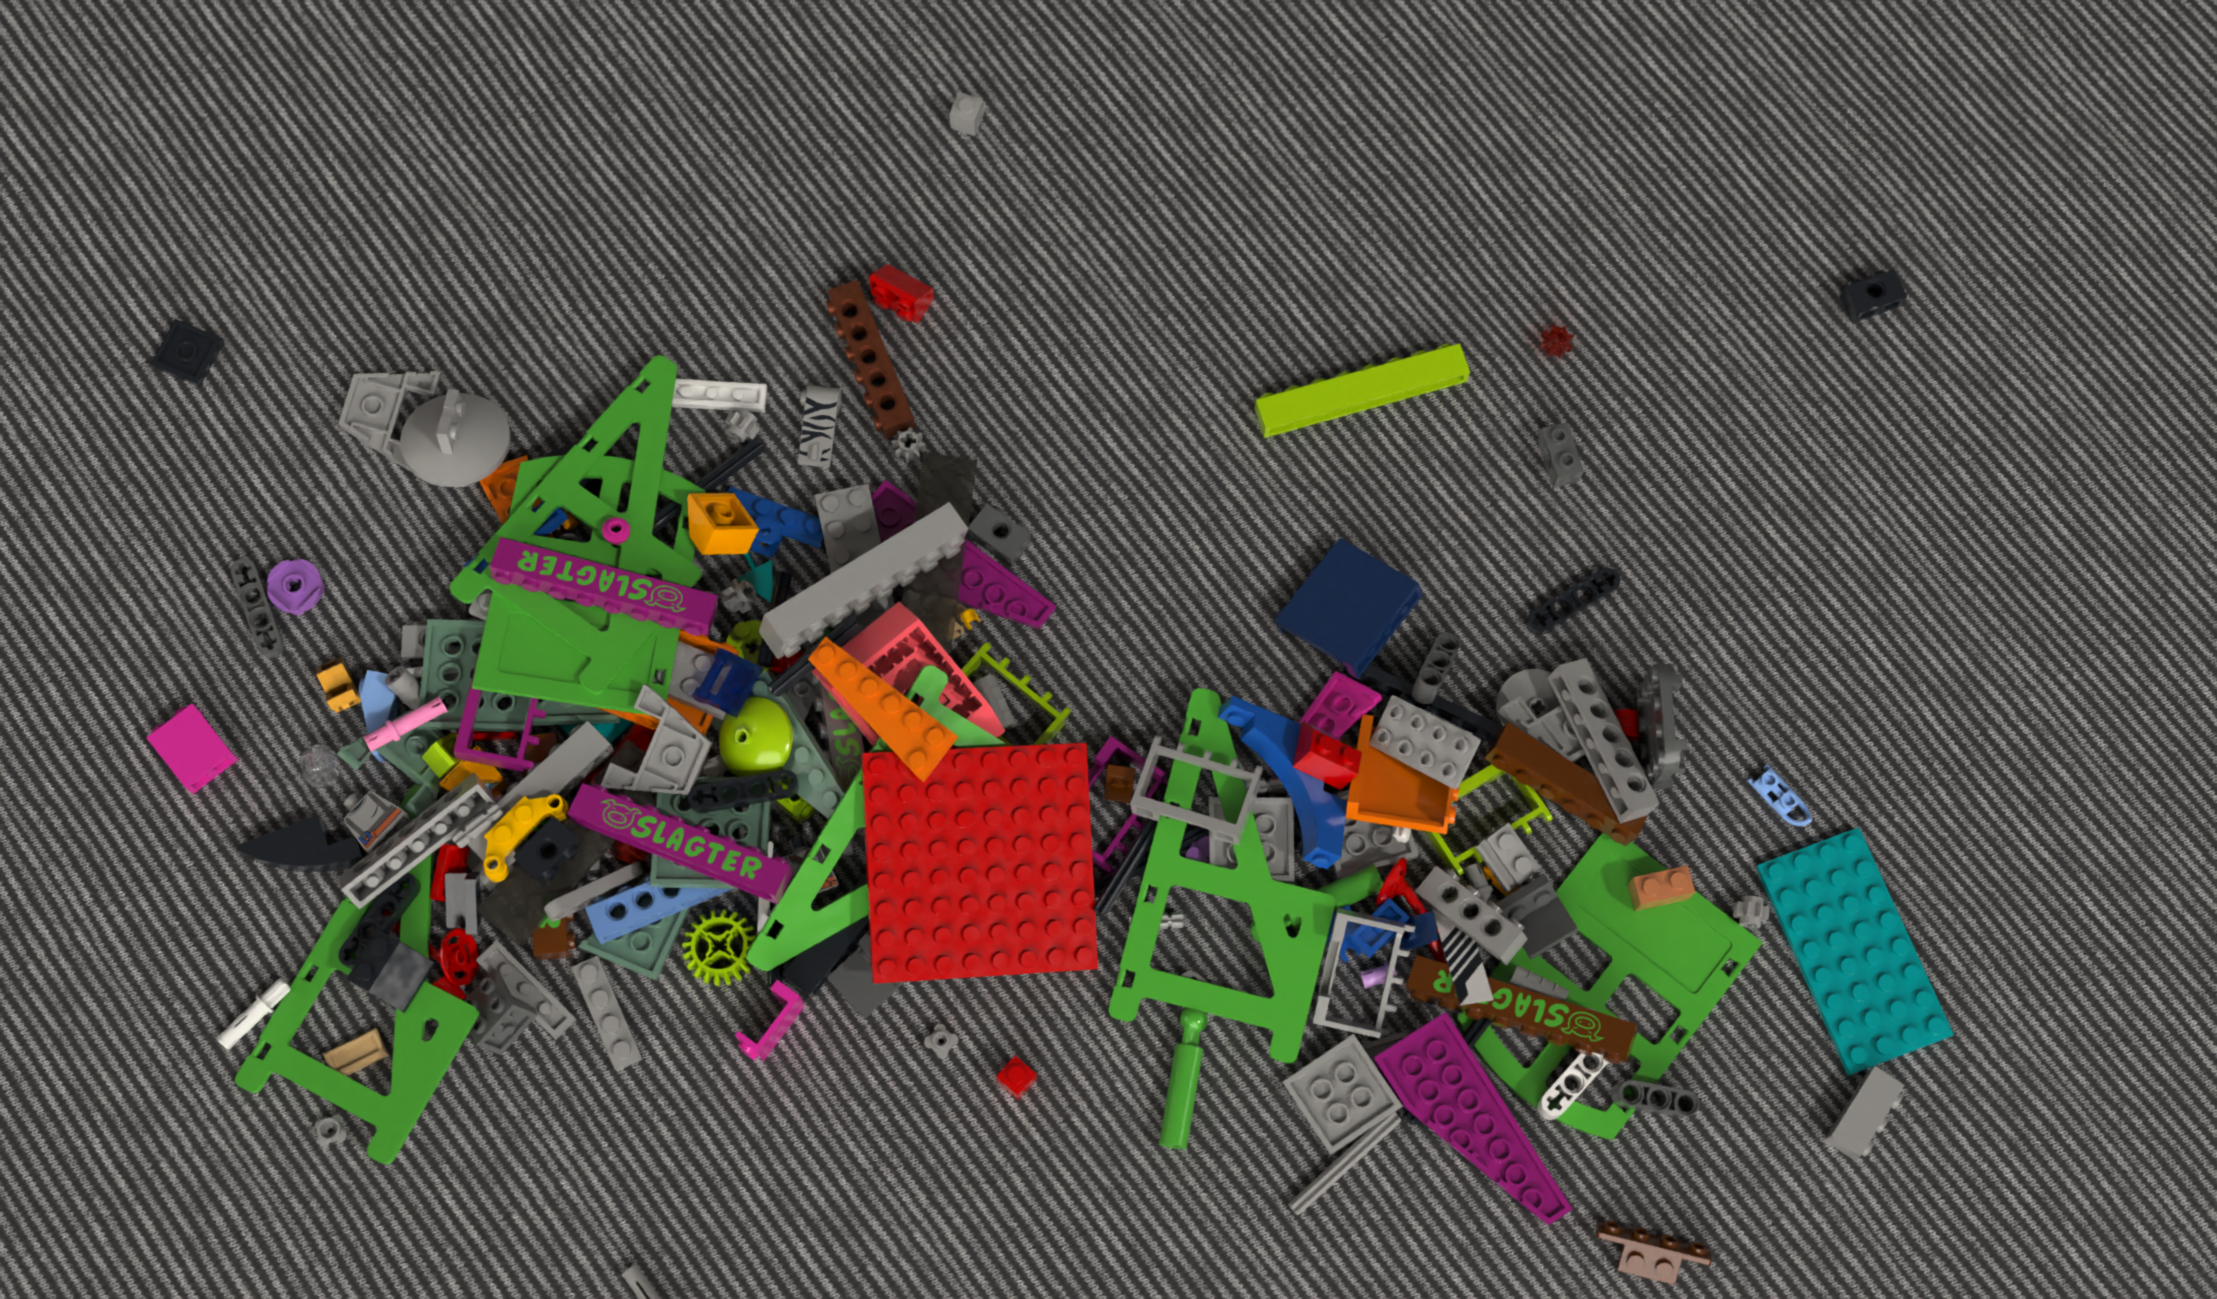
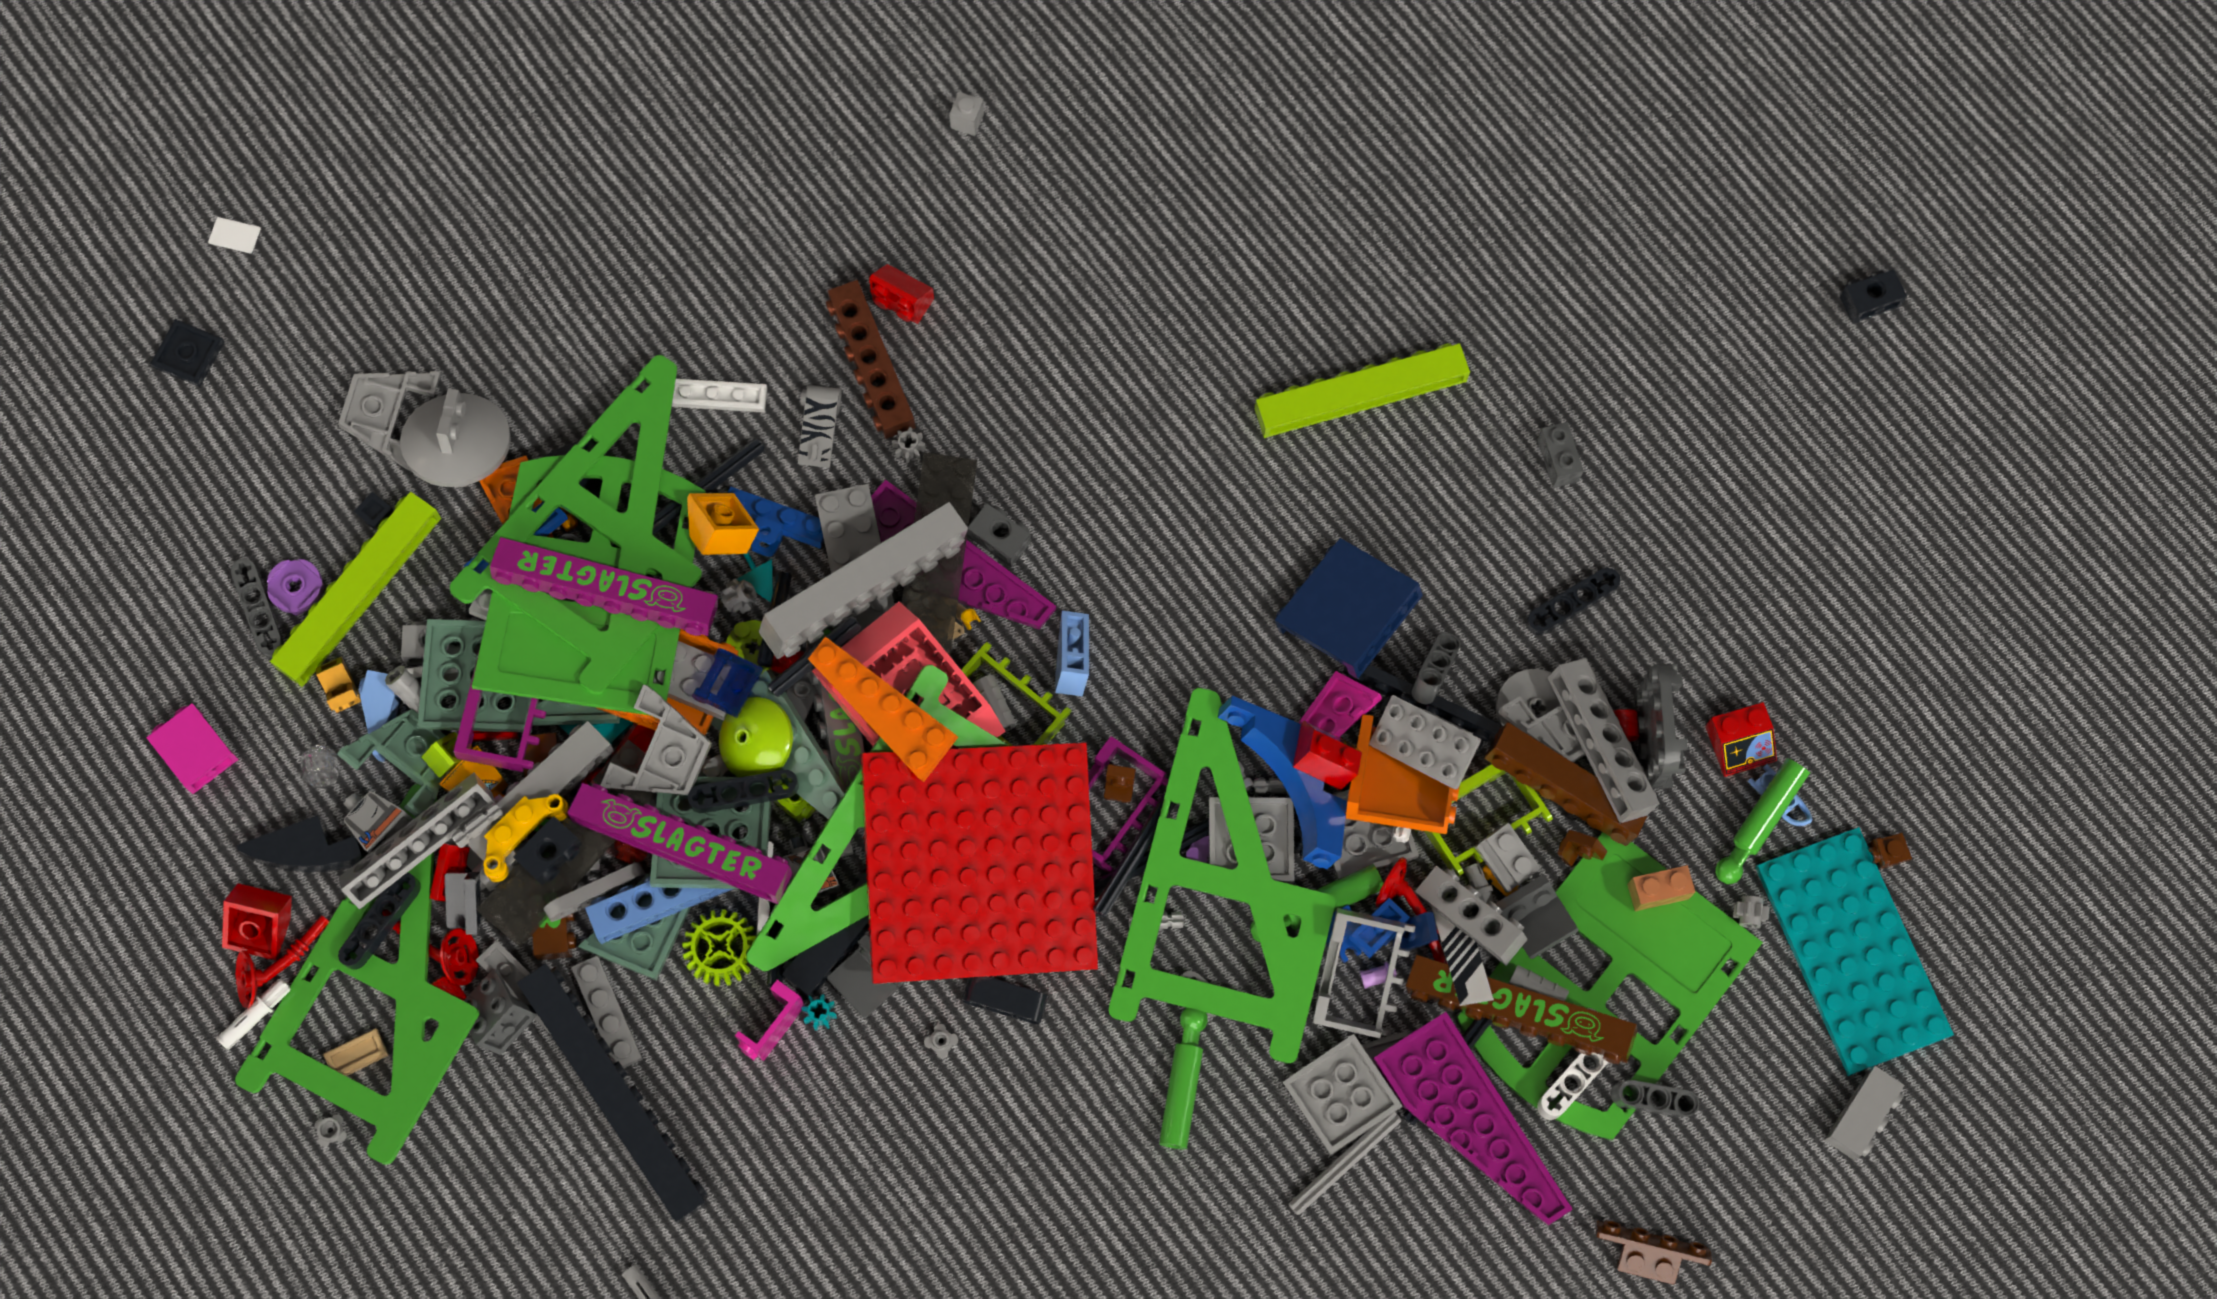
black slope [347,930,436,1013] -> none
bright pink pin [363,696,448,752] -> none
dark pink plate [602,517,630,545] -> none
light grey gear [724,409,760,443] -> none
red brick [996,1055,1037,1101] -> none
light grey hinge [1130,735,1263,846] -> none
clear red gear [1540,324,1574,359] -> none
none -> white sticker [208,217,261,253]
none -> red slope [222,883,292,960]
none -> red dish [235,915,329,1008]
none -> lime brick [270,491,441,687]
none -> black plate [354,492,394,531]
none -> black brick [517,963,708,1224]
none -> teal gear [801,994,837,1031]
none -> black beam [961,976,1048,1025]
none -> light blue slope [1055,610,1089,696]
none -> reddish brown bracket [1557,829,1607,866]
none -> slope [1705,702,1777,777]
none -> bright green piece [1715,758,1810,884]
none -> reddish brown bracket [1868,833,1912,870]

